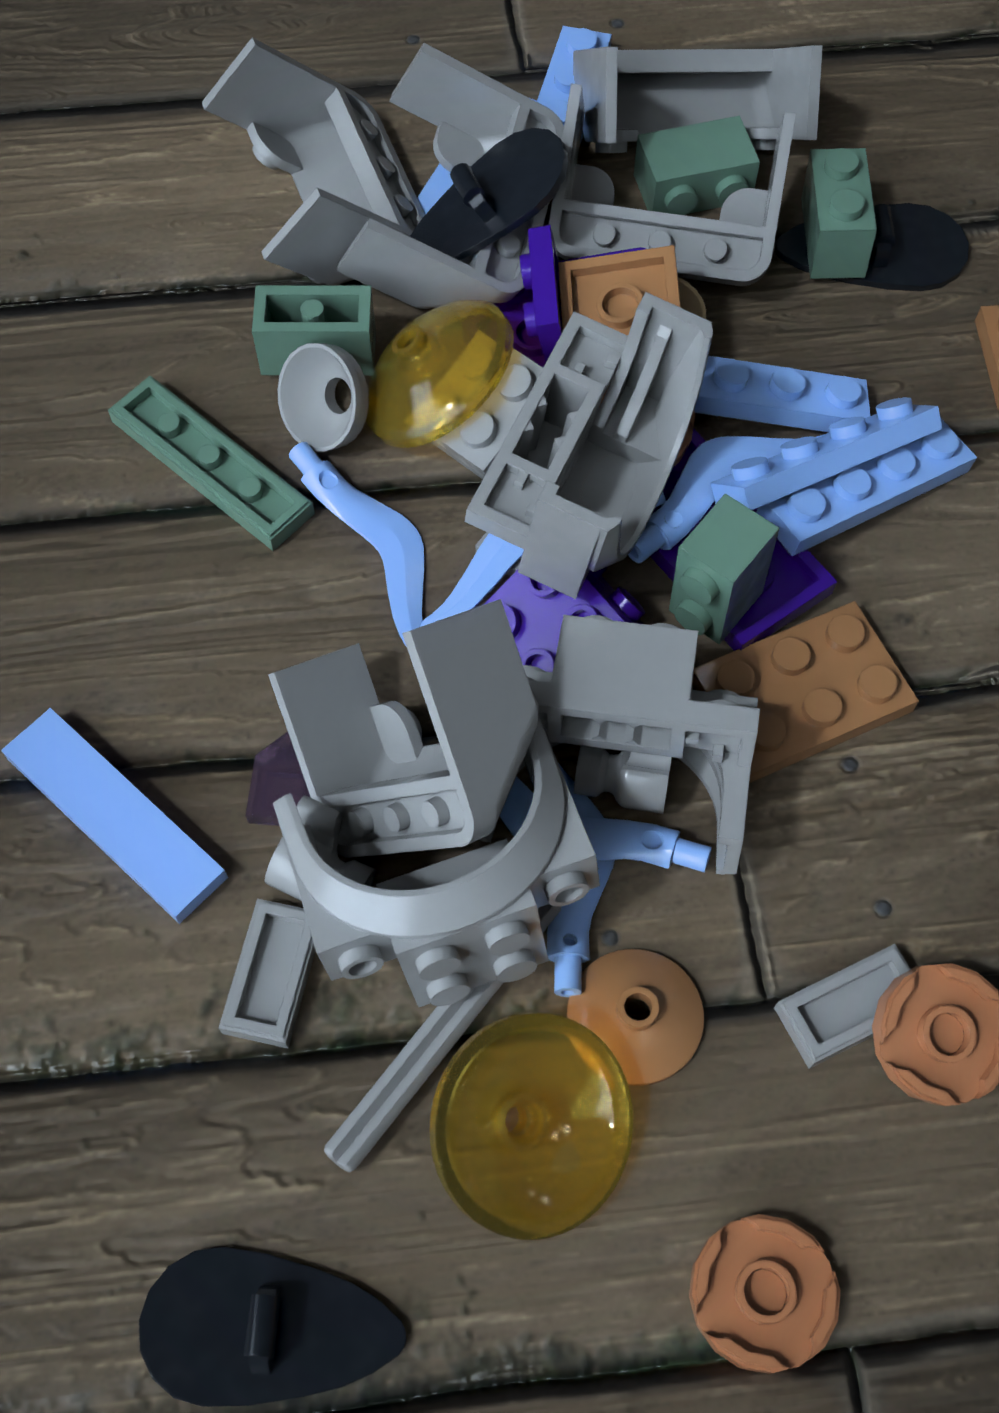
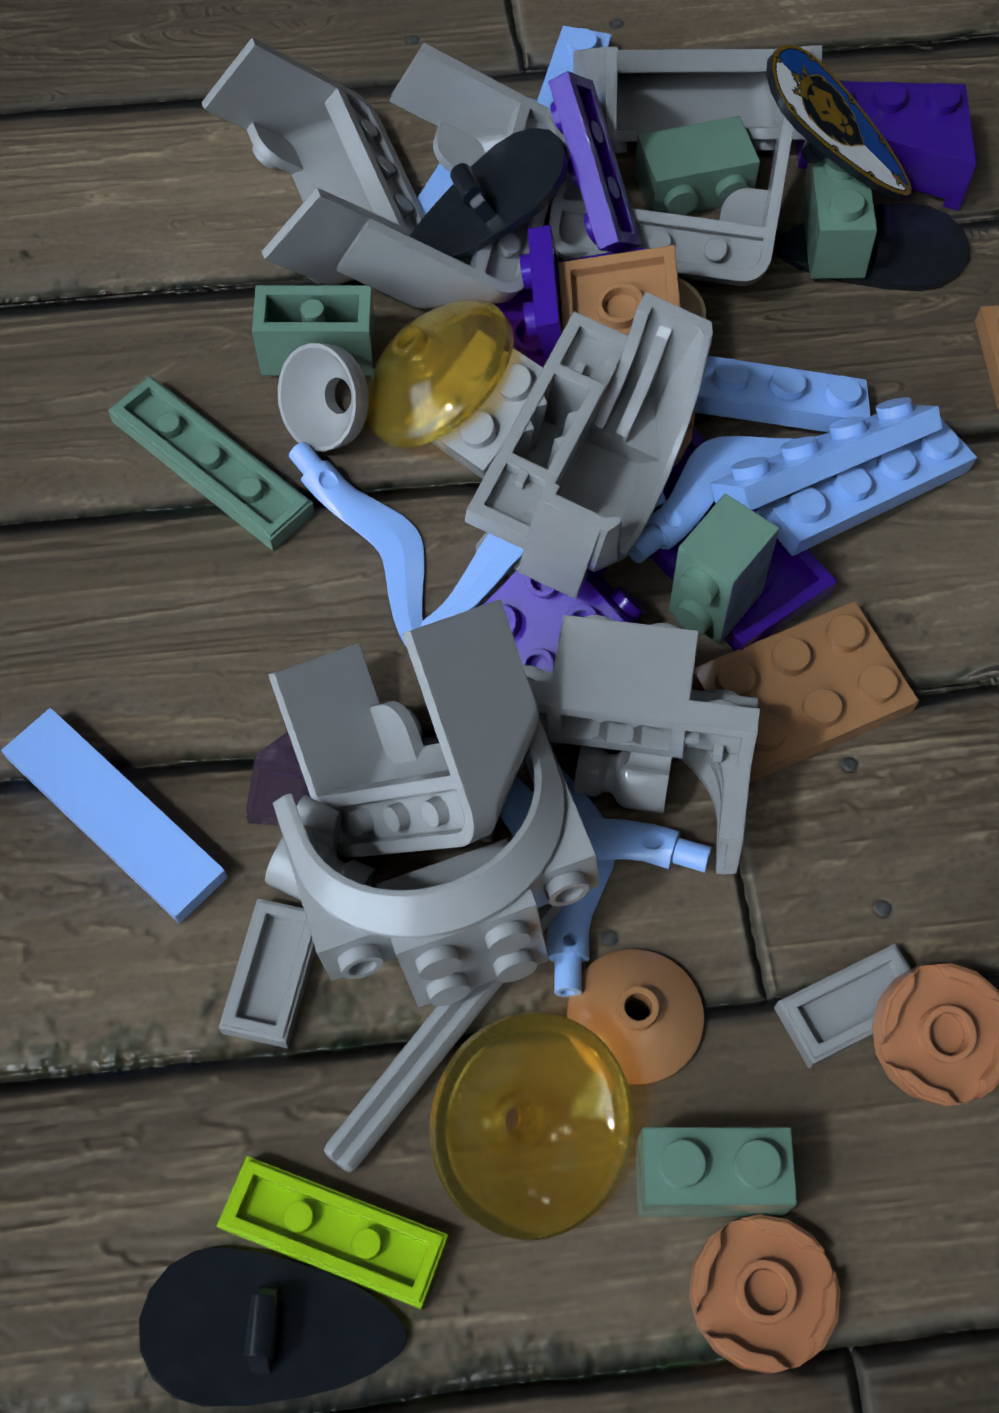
none -> lime tile [217,1156,449,1310]
none -> dark purple plate [548,71,642,252]
none -> sand green brick [635,1127,797,1217]
none -> shield [766,45,911,200]
none -> dark purple wedge [796,81,976,211]

